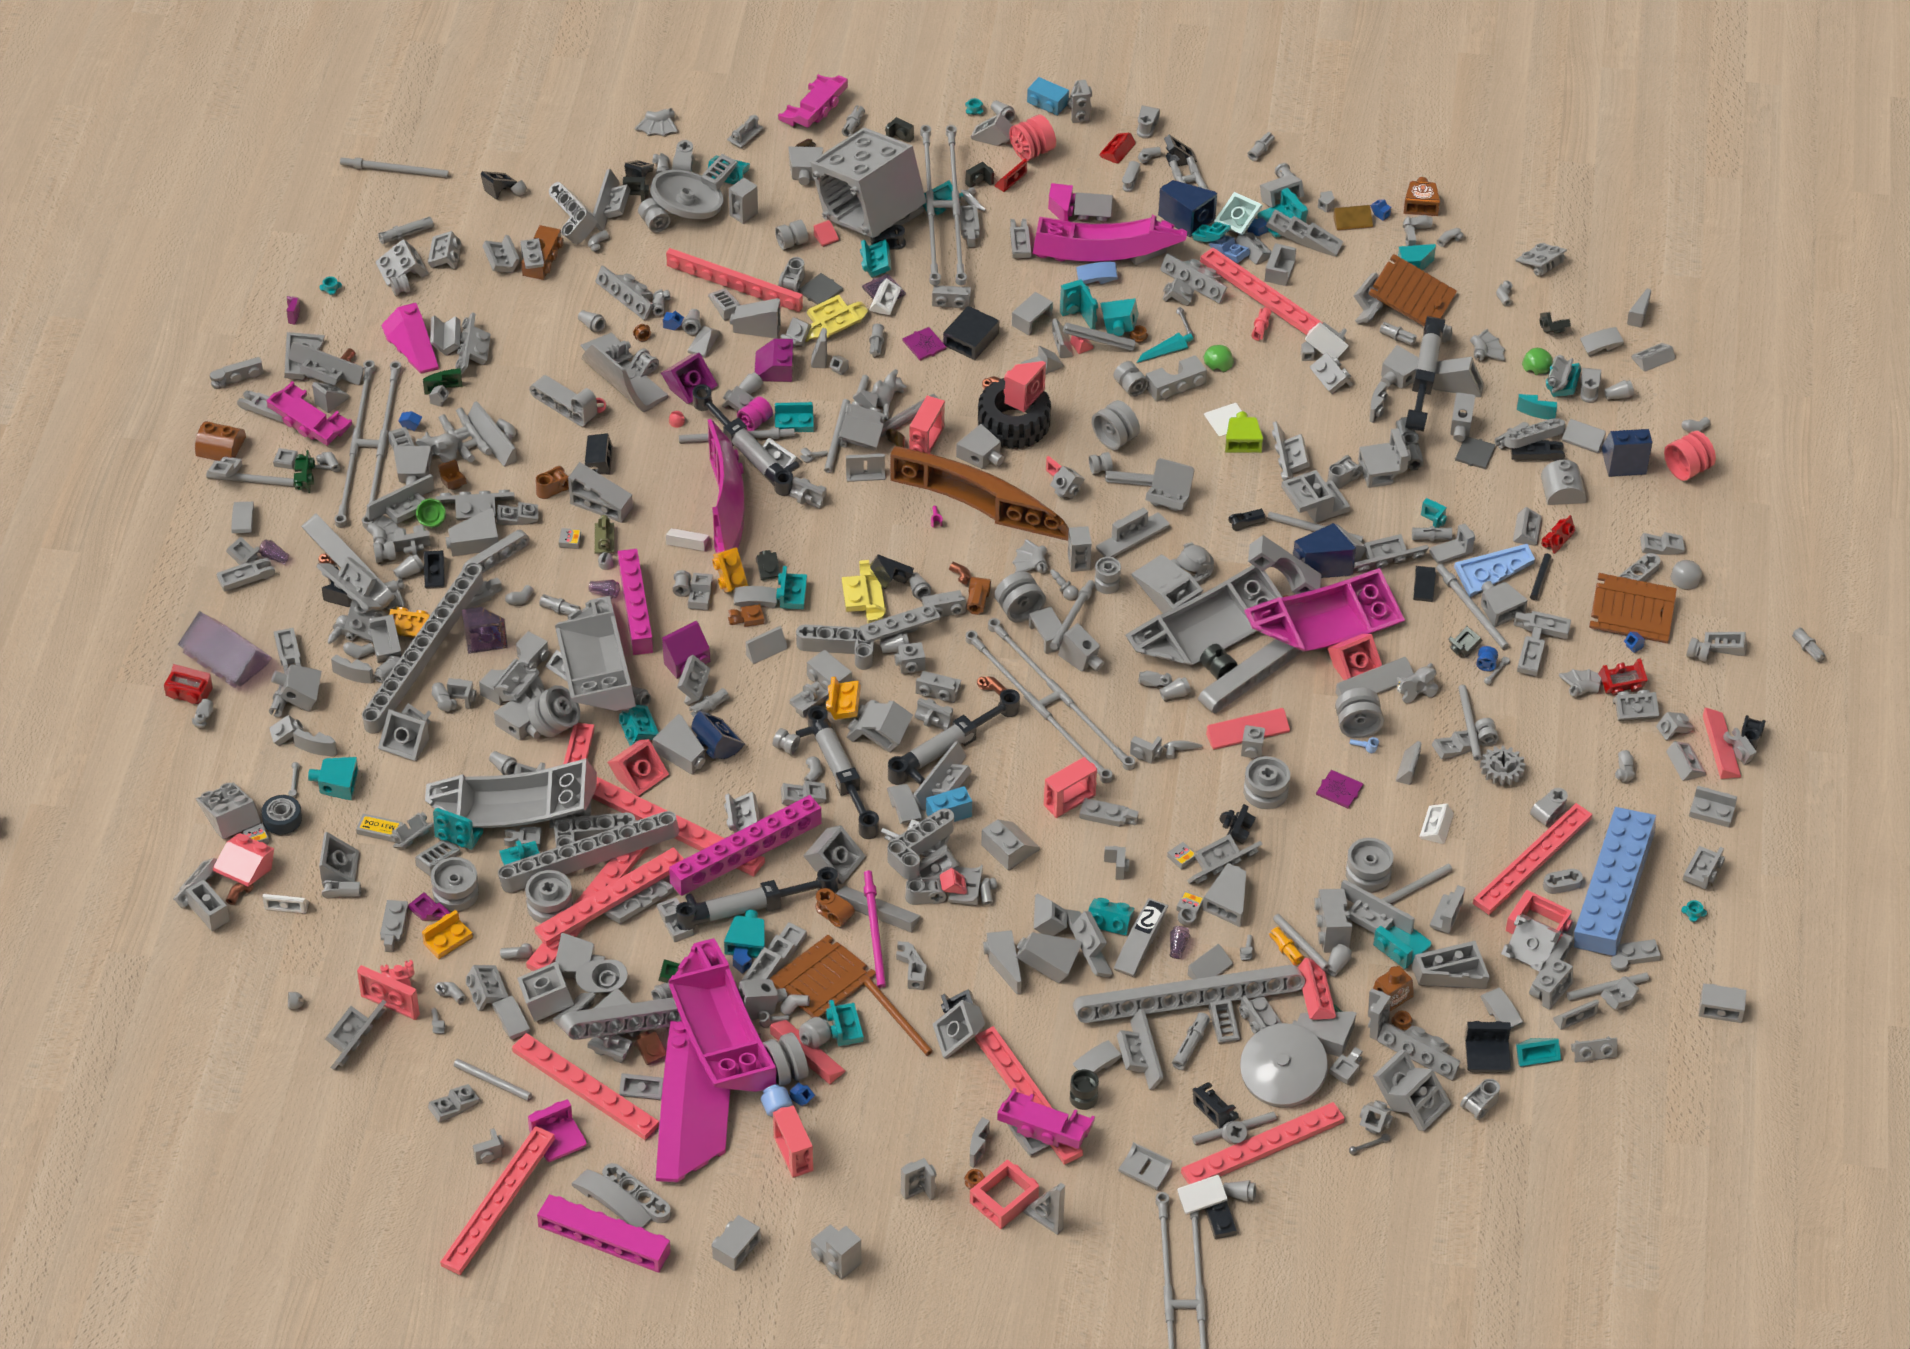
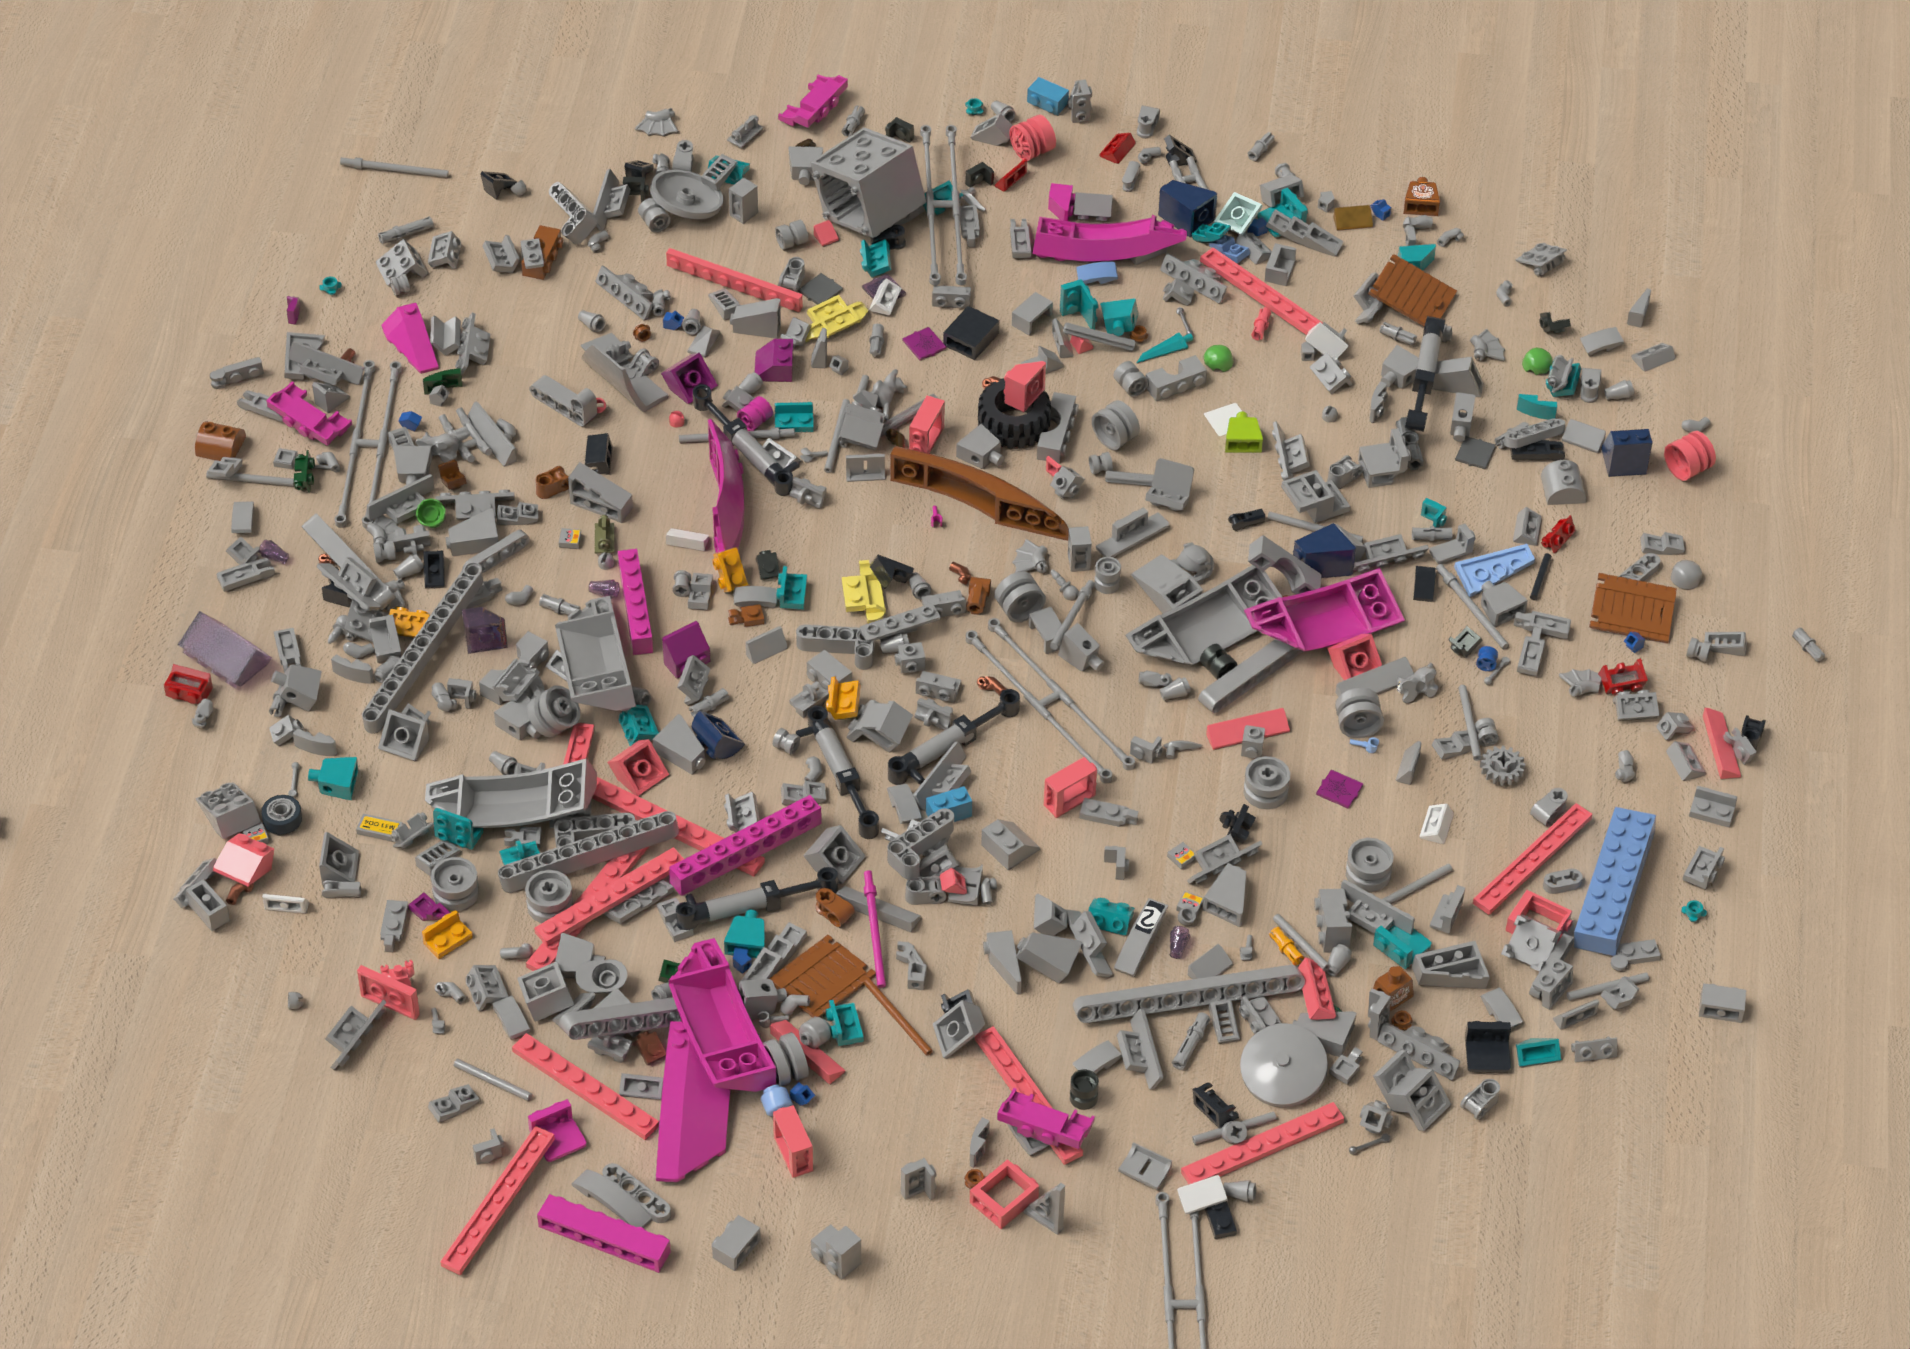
none -> light grey arch [1037,392,1079,463]
none -> light grey hinge [1322,405,1338,422]

